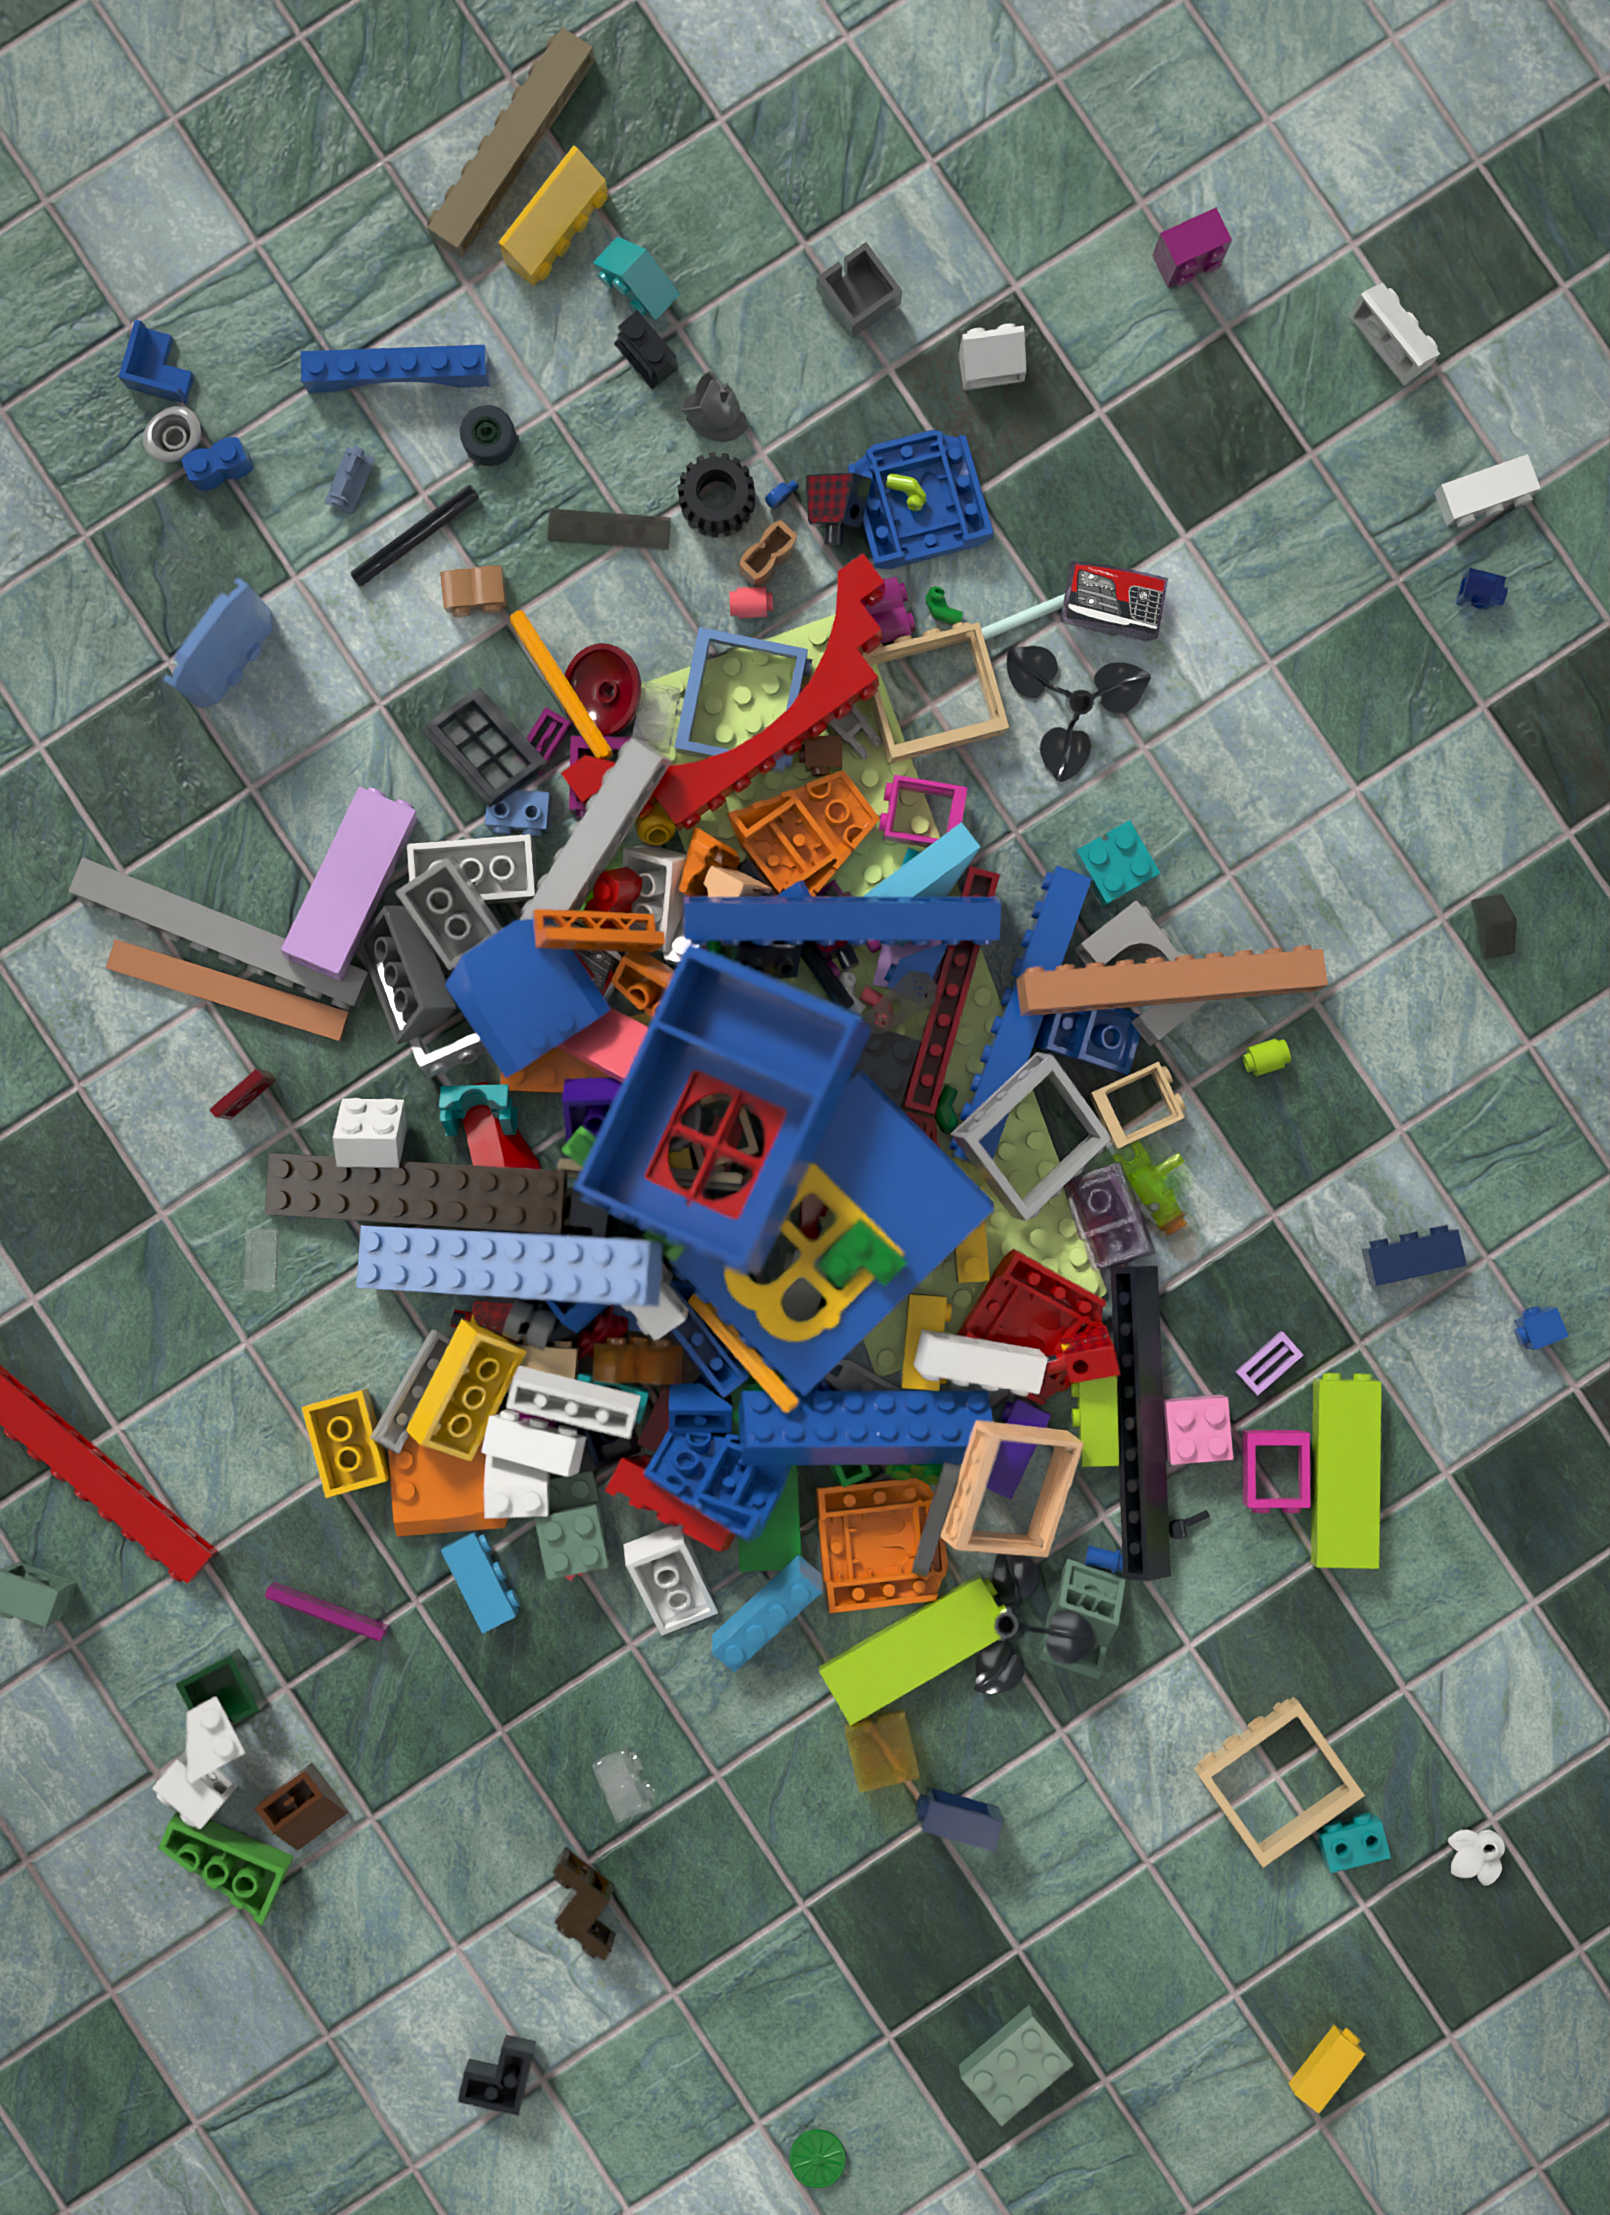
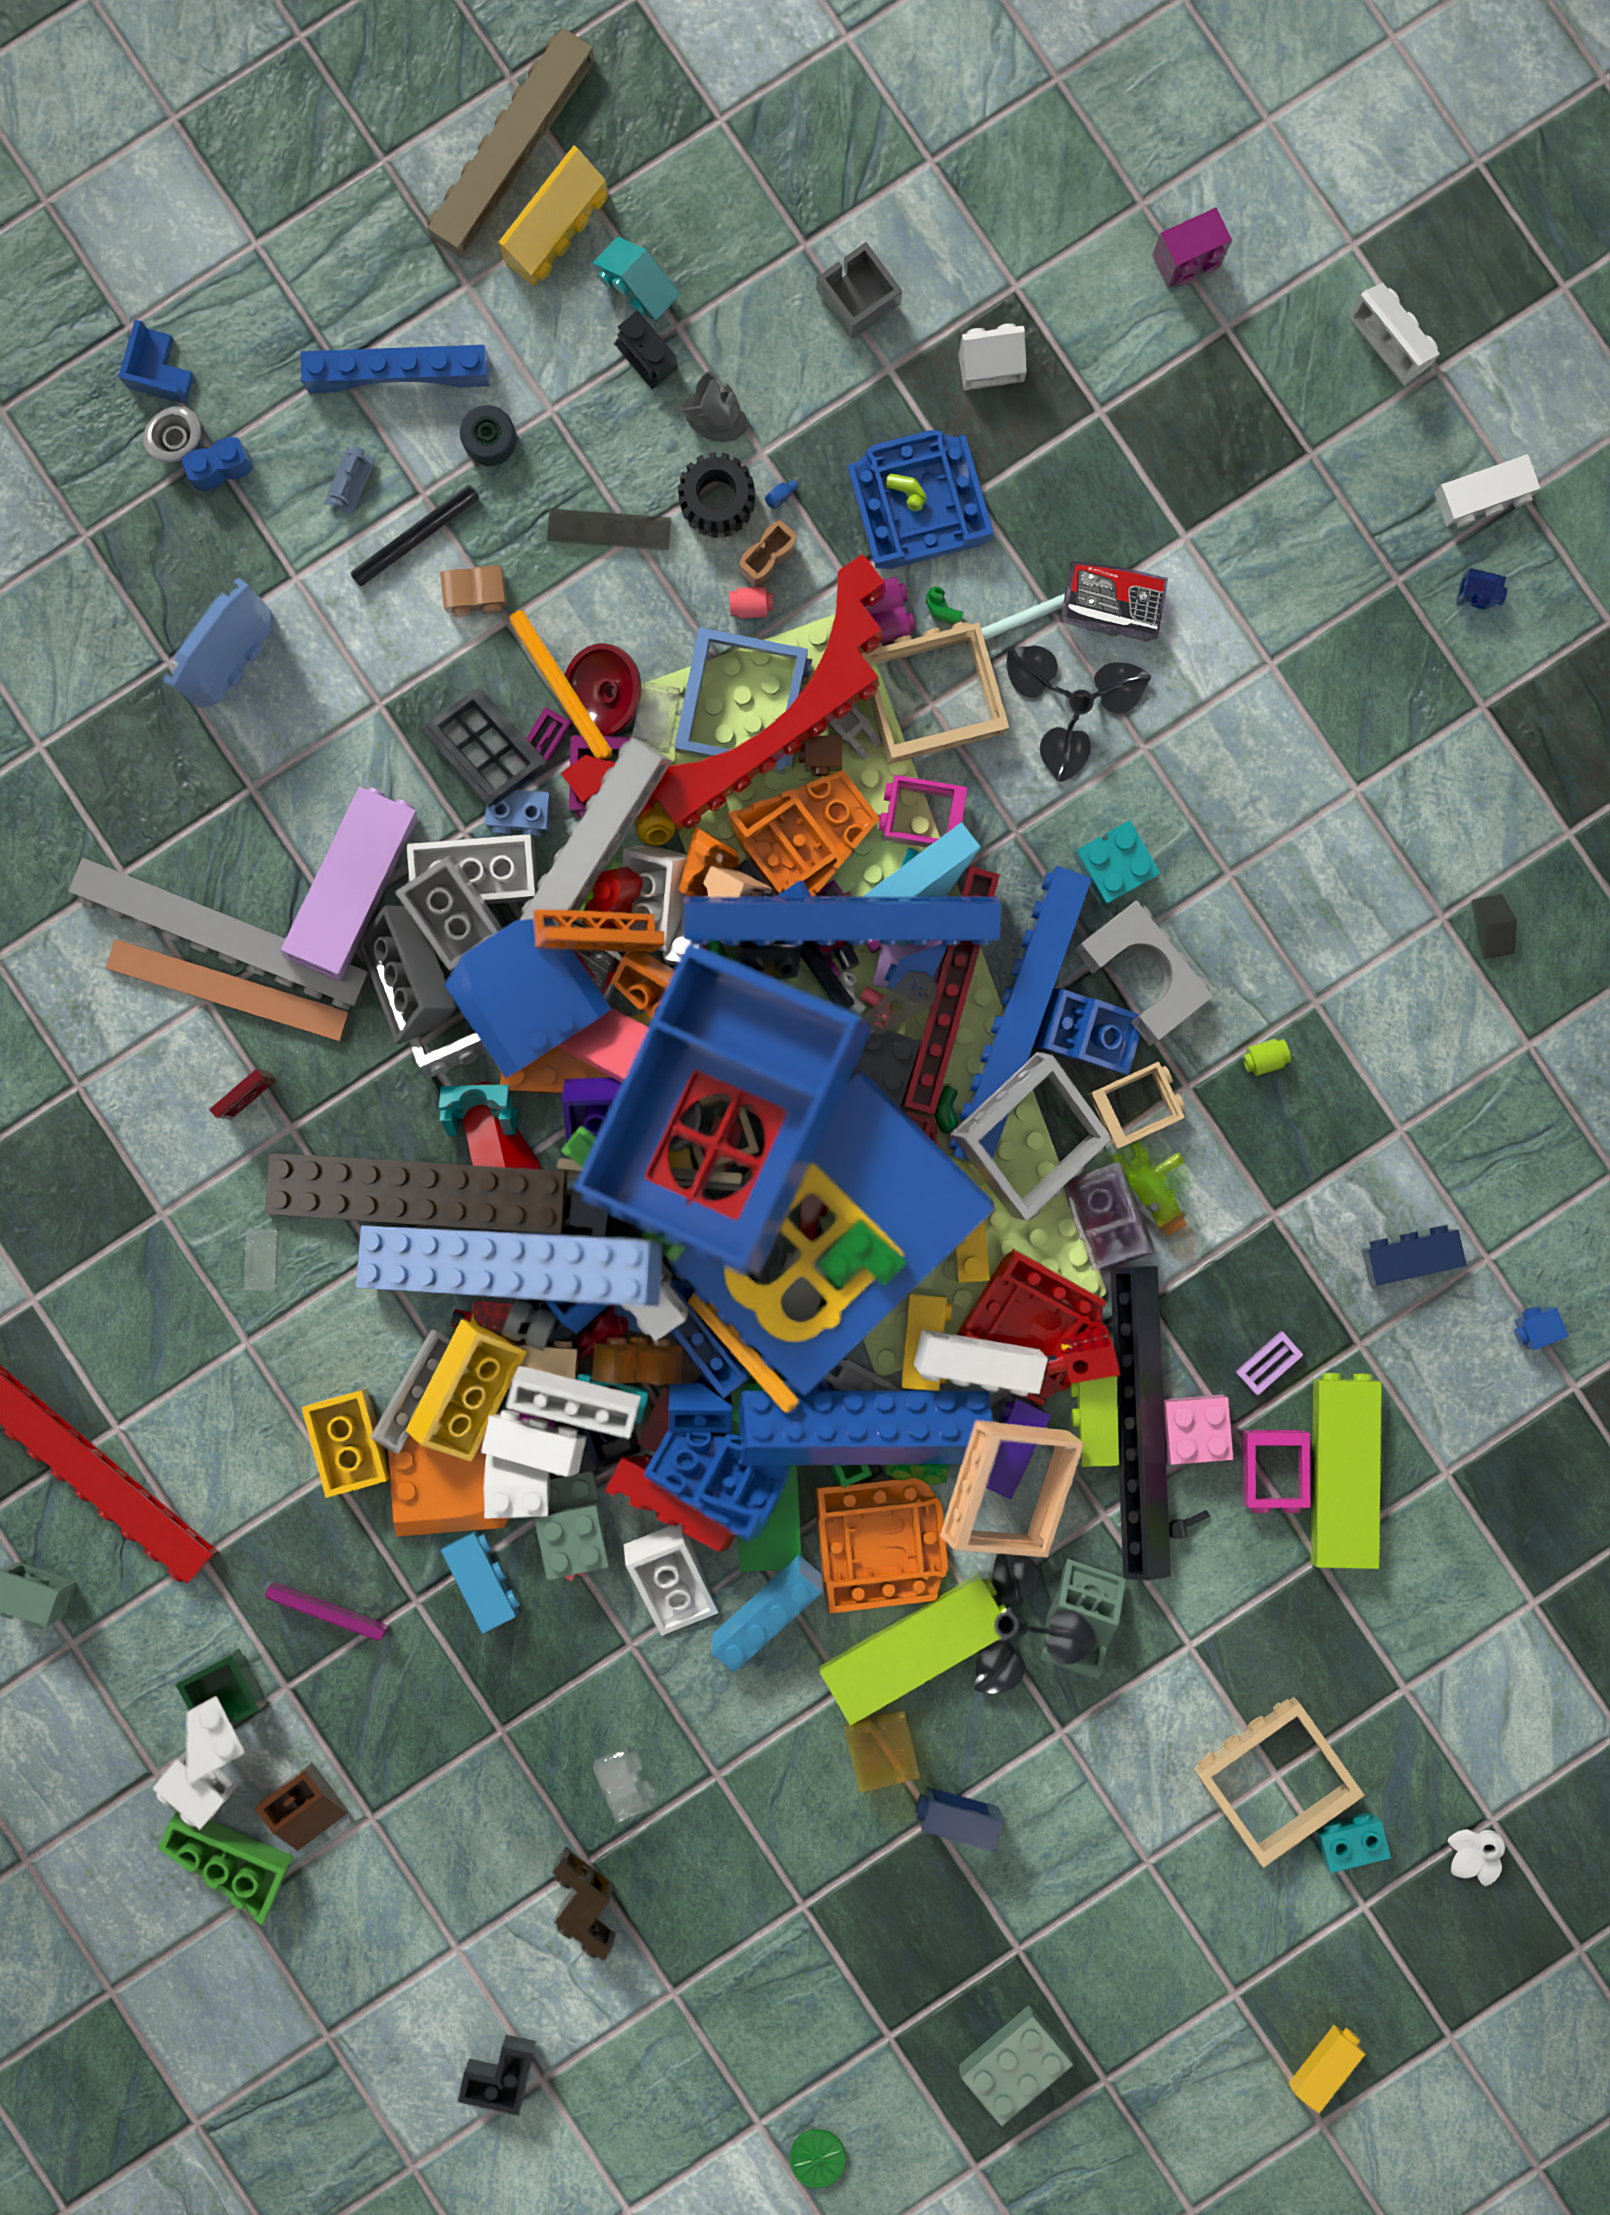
white brick [333,1098,407,1168] -> none
black torso [806,473,871,546] -> none
dark grey beam [911,1461,960,1577] -> none
nougat brick [1016,945,1328,1016] -> none
blue pin [1085,1545,1123,1574] -> none

